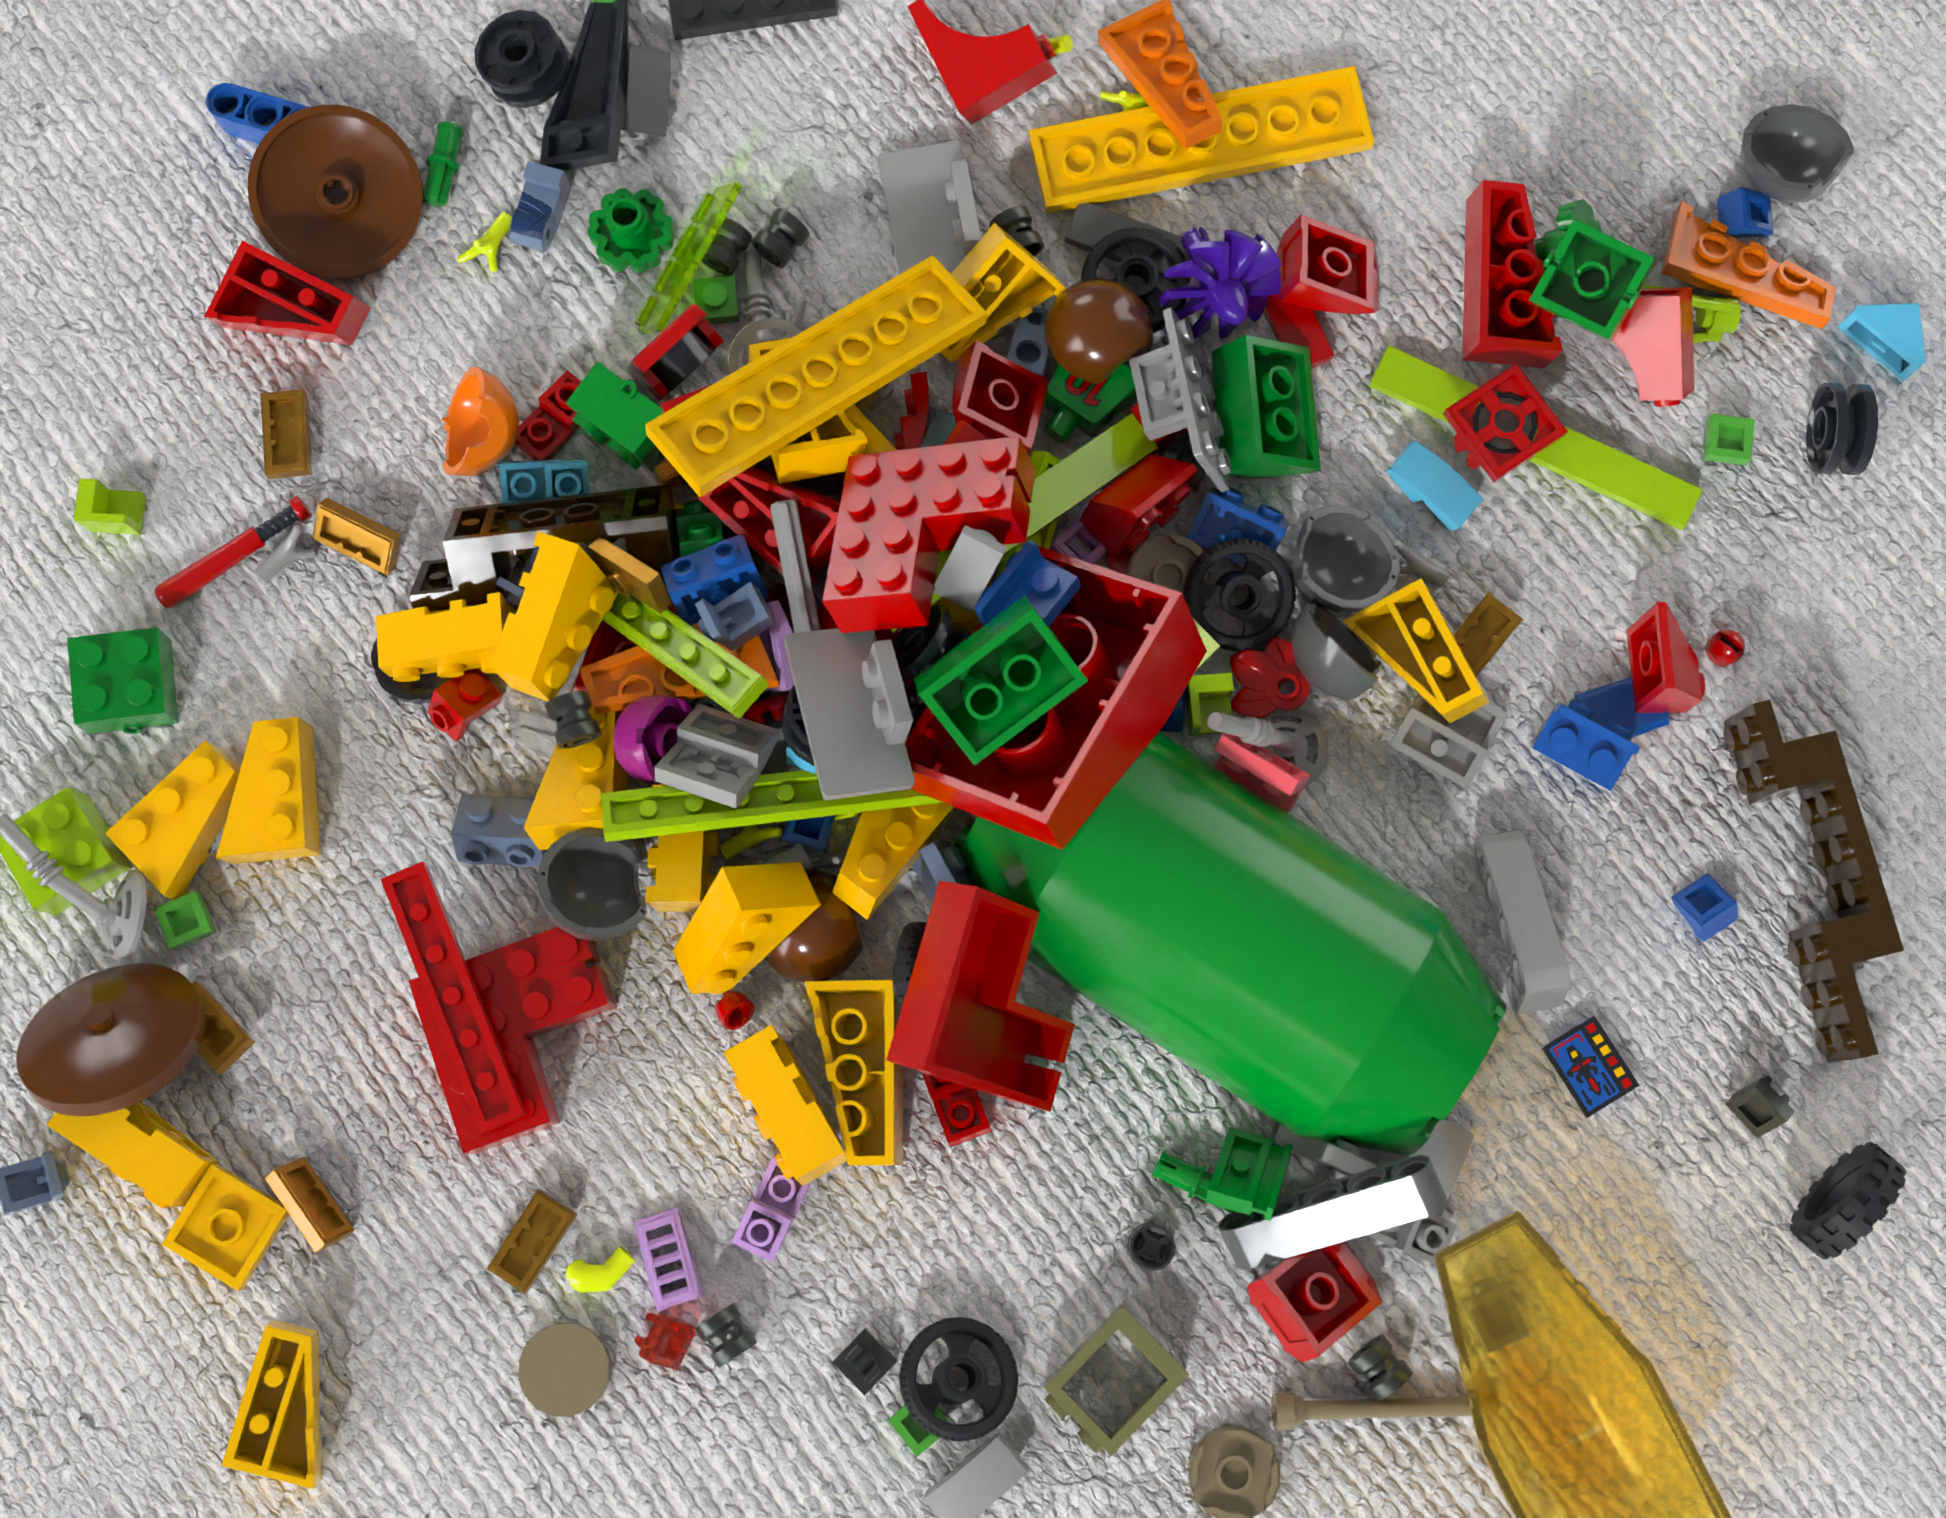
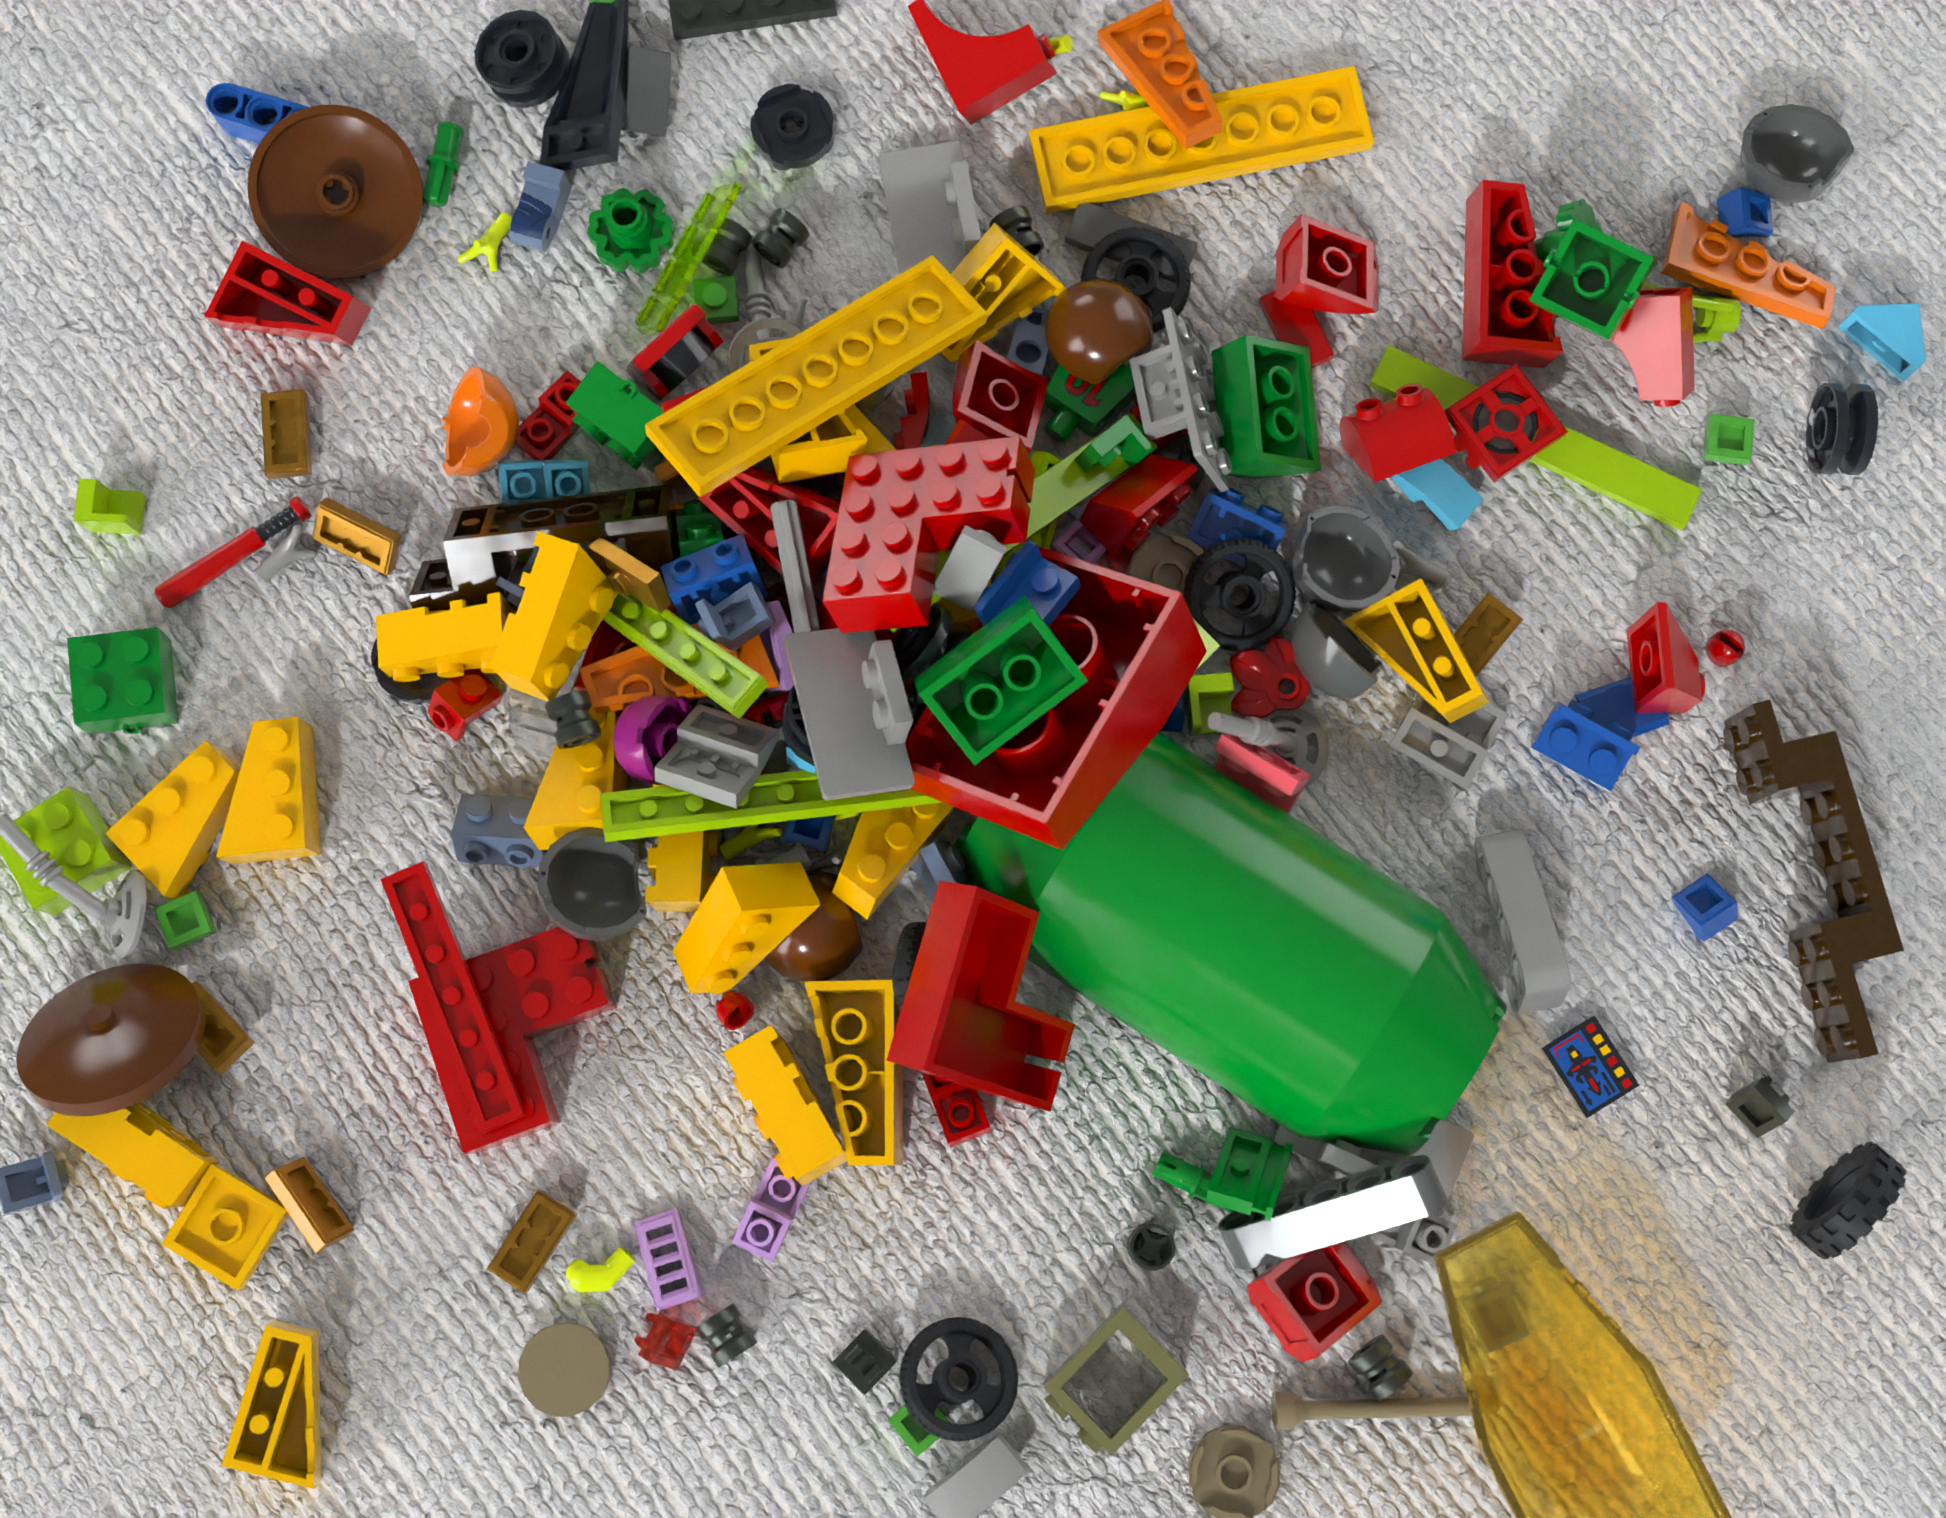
dark purple piece [1159,227,1282,340] -> none
none -> black plate [750,84,835,171]
none -> green bracket [1074,415,1153,473]
none -> red brick [1340,384,1456,482]

